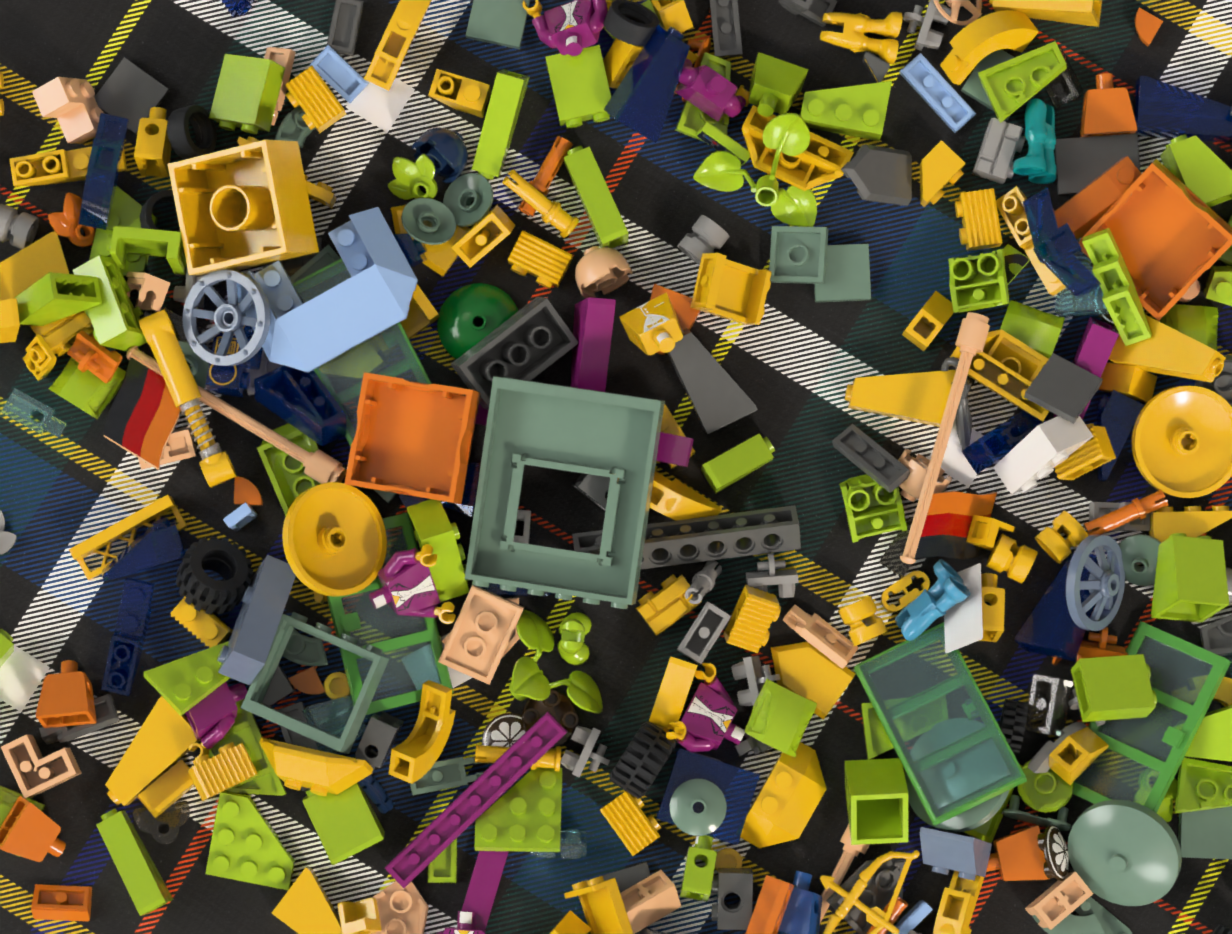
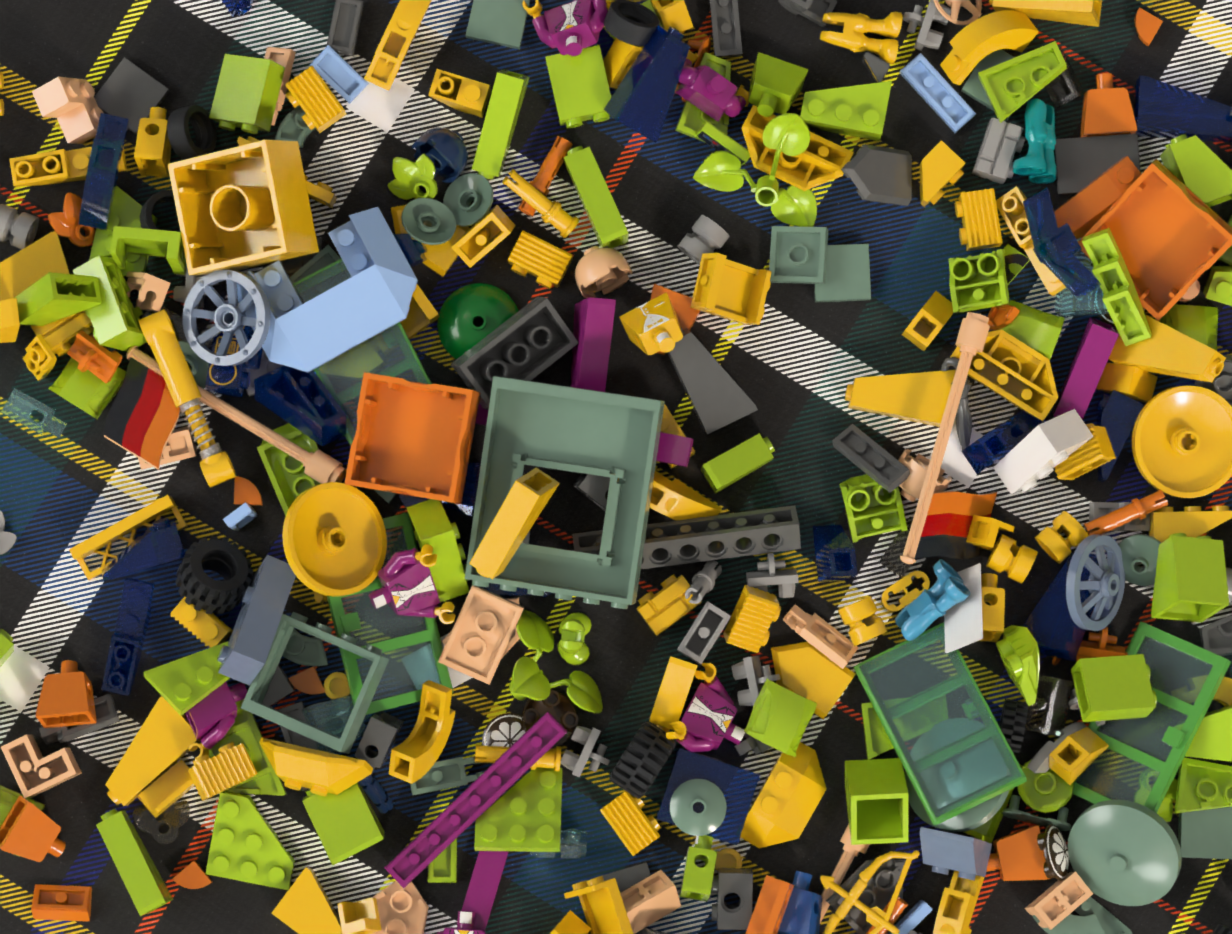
dark grey tile [1024,353,1103,424] -> none
none -> orange tile [172,860,213,889]
none -> yellow slope [469,468,559,579]
none -> slope [813,525,858,582]
none -> orange tile [987,304,1020,330]
none -> lime slope [996,625,1040,706]

